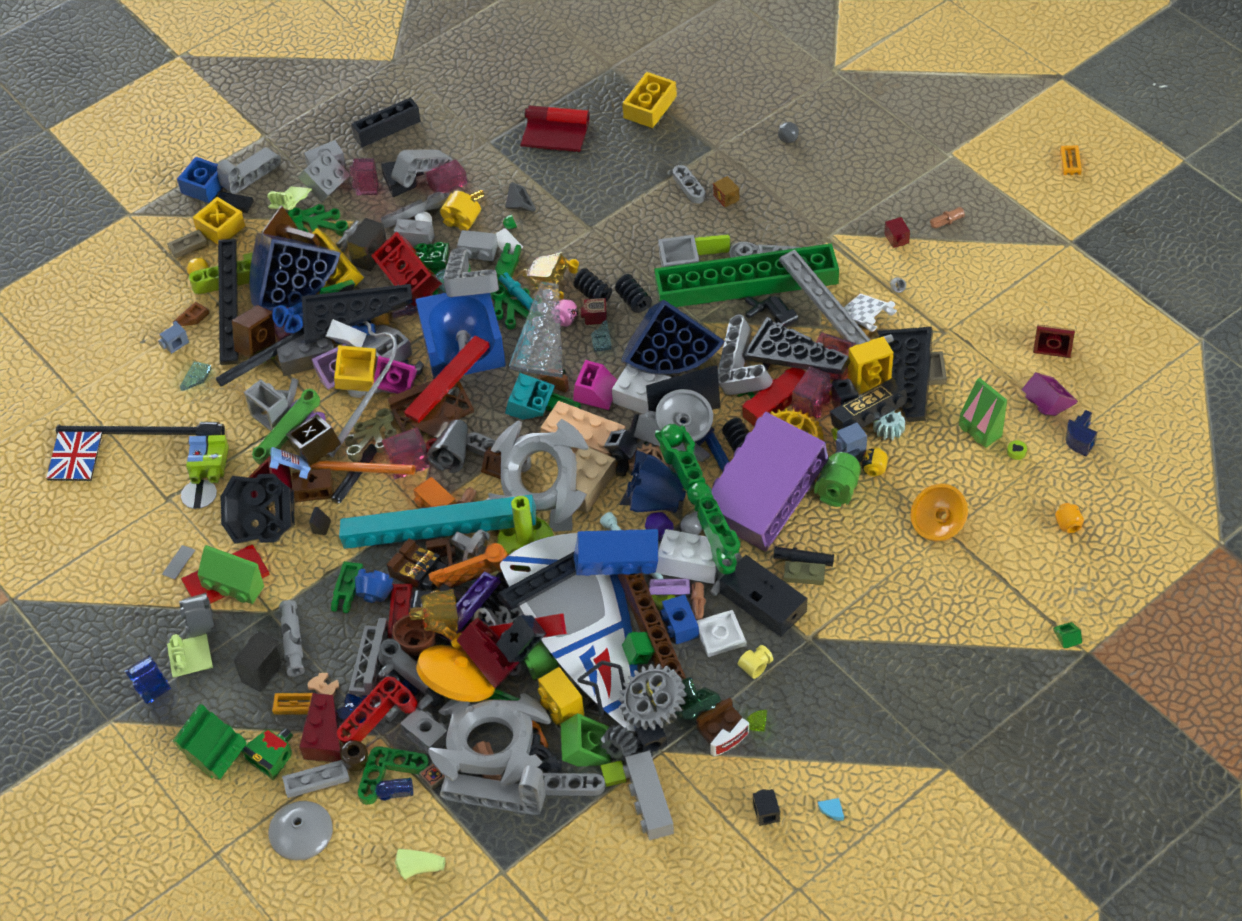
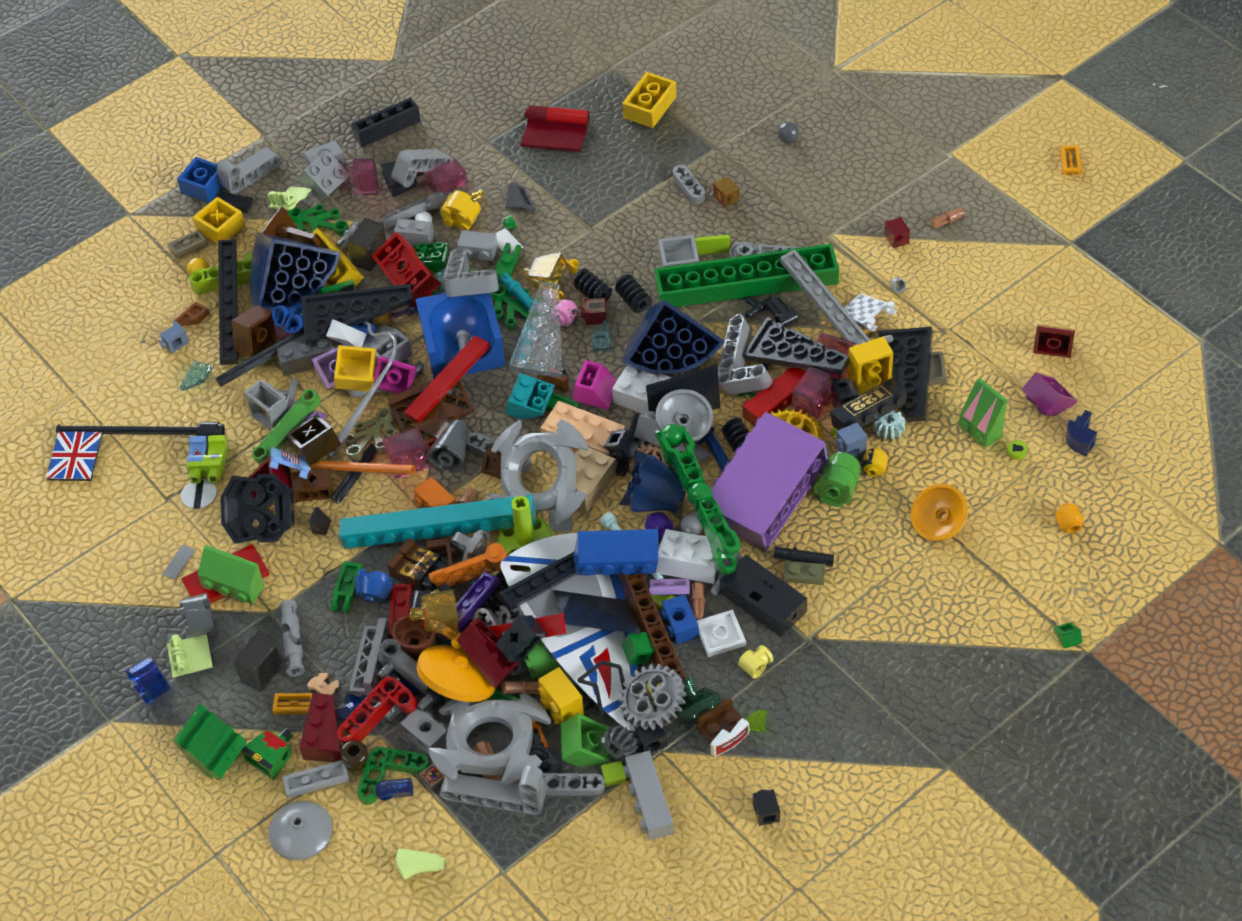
medium azure tile [818,798,844,821] -> none
none -> nougat axle [501,679,539,694]
none -> black sticker [553,590,642,634]

